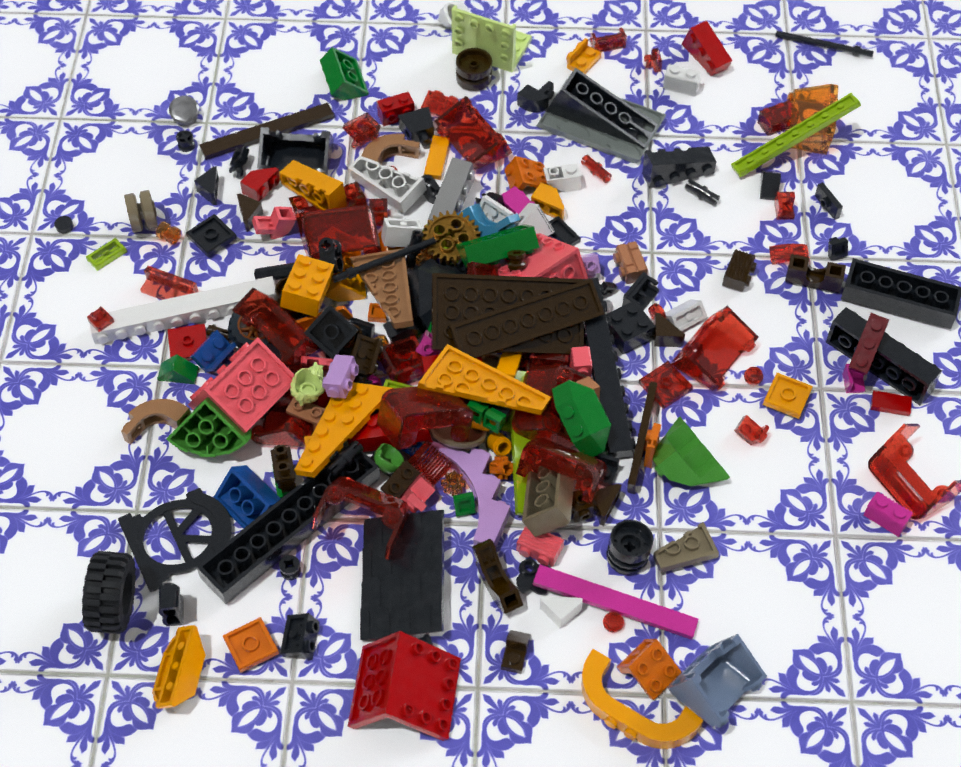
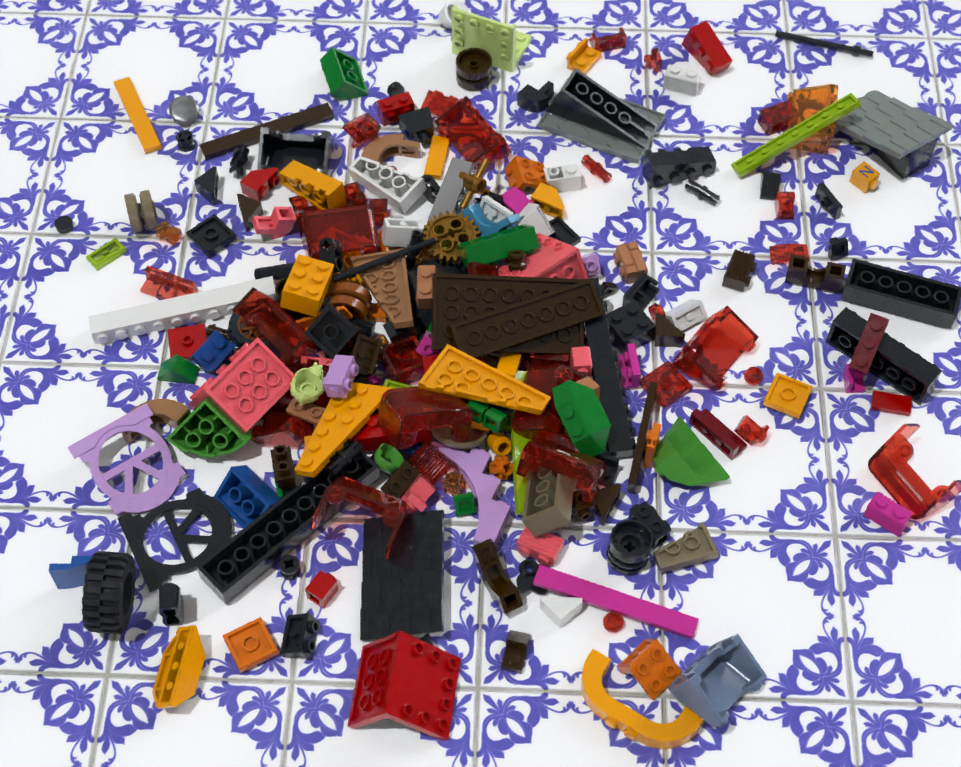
clear red tile [87,306,114,332] -> none
none -> blue slope [48,556,92,589]
none -> lavender window [68,403,186,516]
none -> light orange tile [113,76,162,154]
none -> red brick [305,570,338,609]
none -> dark orange wheel [326,282,372,321]
none -> black tile [387,82,404,97]
none -> nougat brick [416,265,437,309]
none -> pearl gold bar [459,158,491,209]
none -> dark pink bracket [616,343,641,389]
none -> black brick [628,501,671,550]
none -> dark red panel [689,408,747,460]
none -> light grey piece [829,90,954,179]
none -> light orange brick [849,162,880,193]

